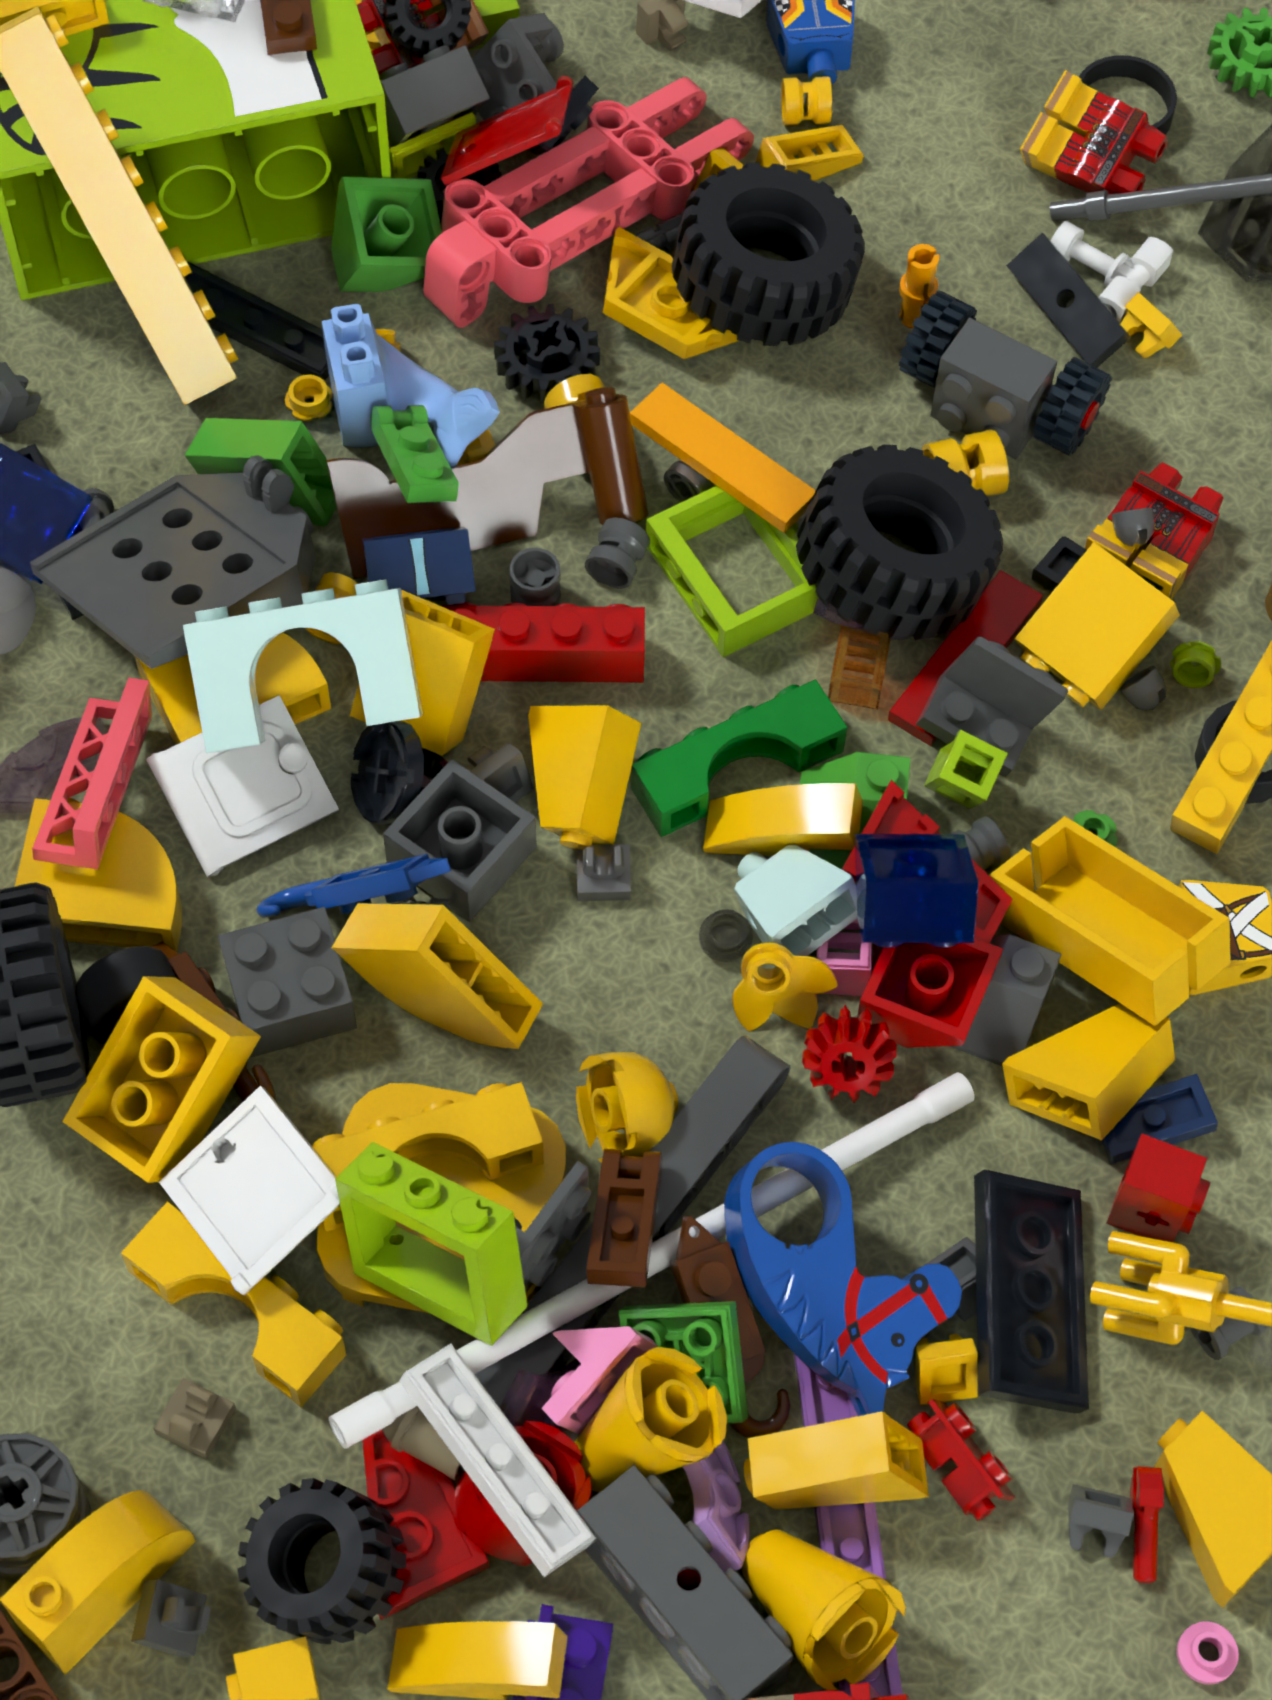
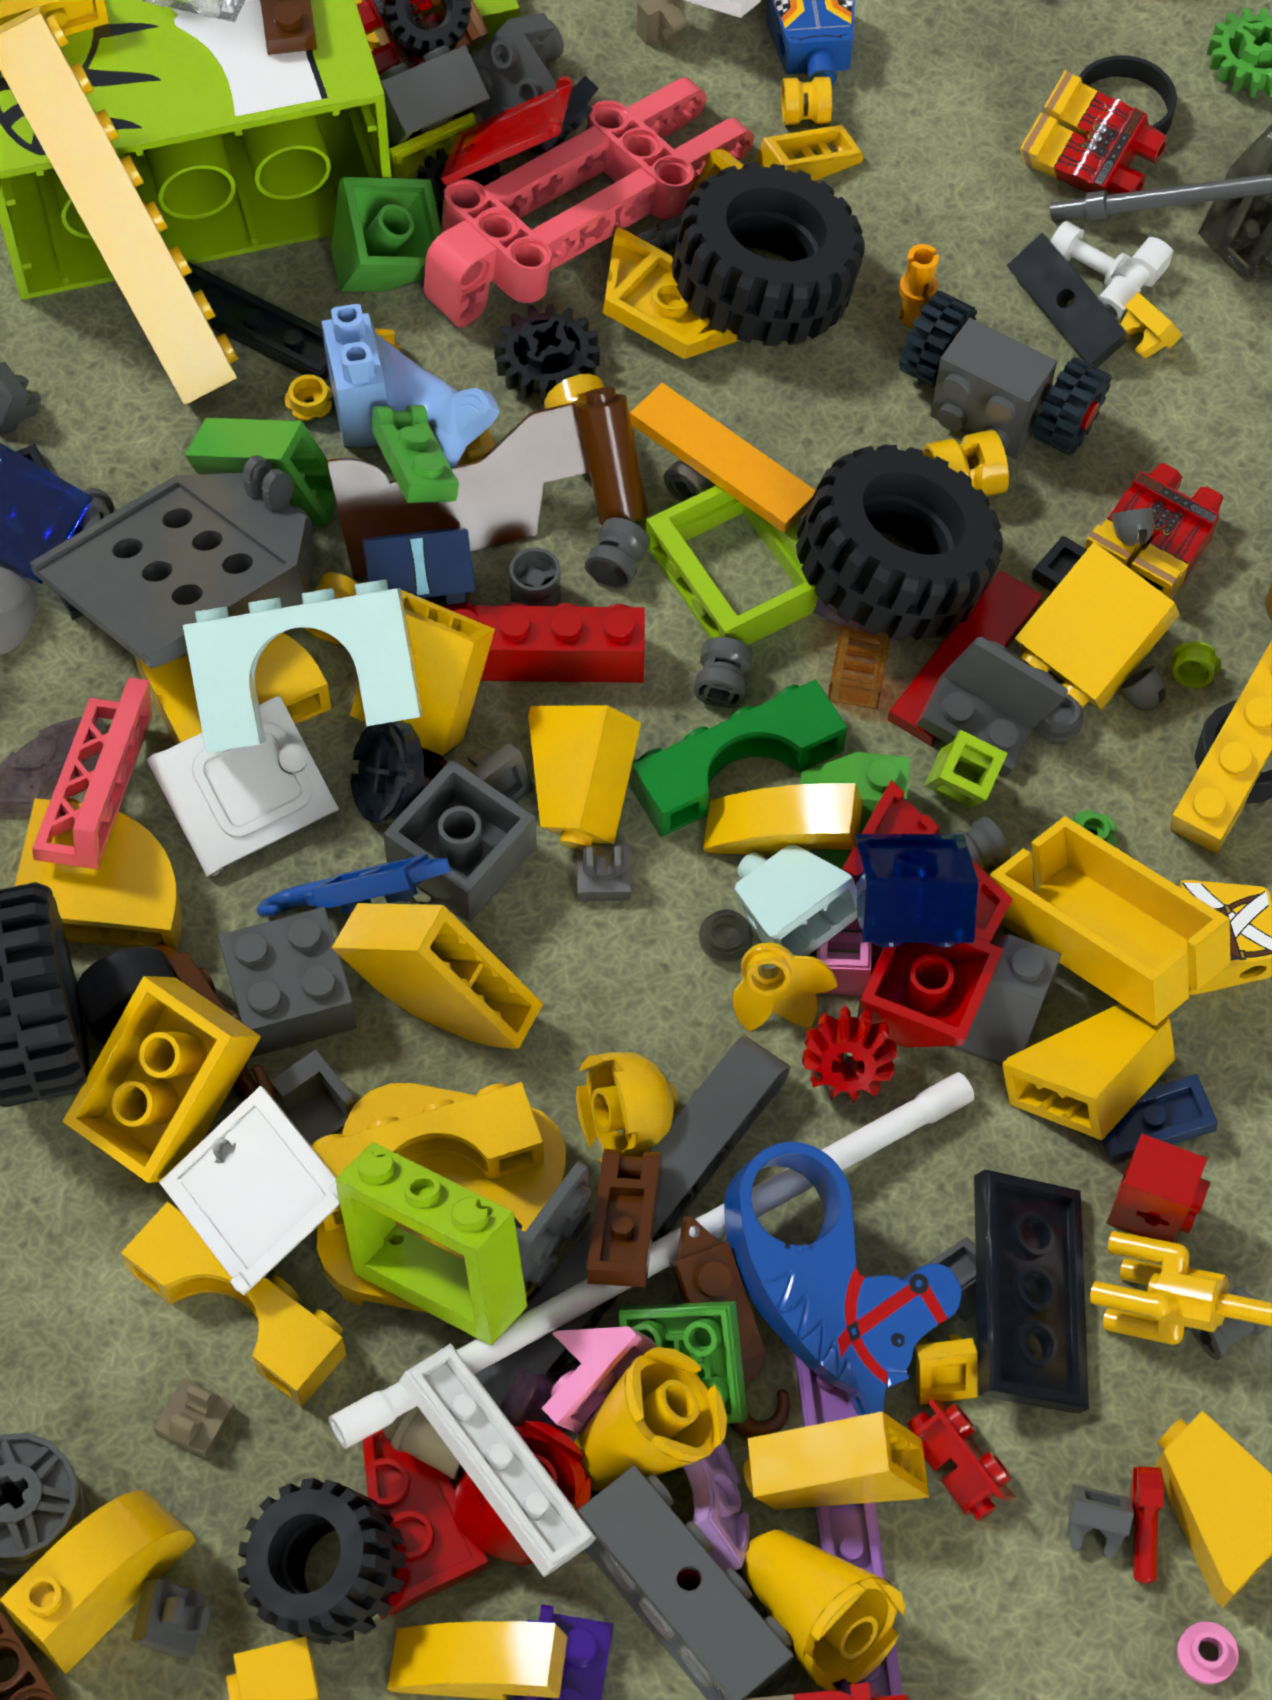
none -> dark grey panel [271,1049,356,1146]
none -> dark grey wheel [694,637,753,708]
none -> dark grey plate [1034,694,1084,742]

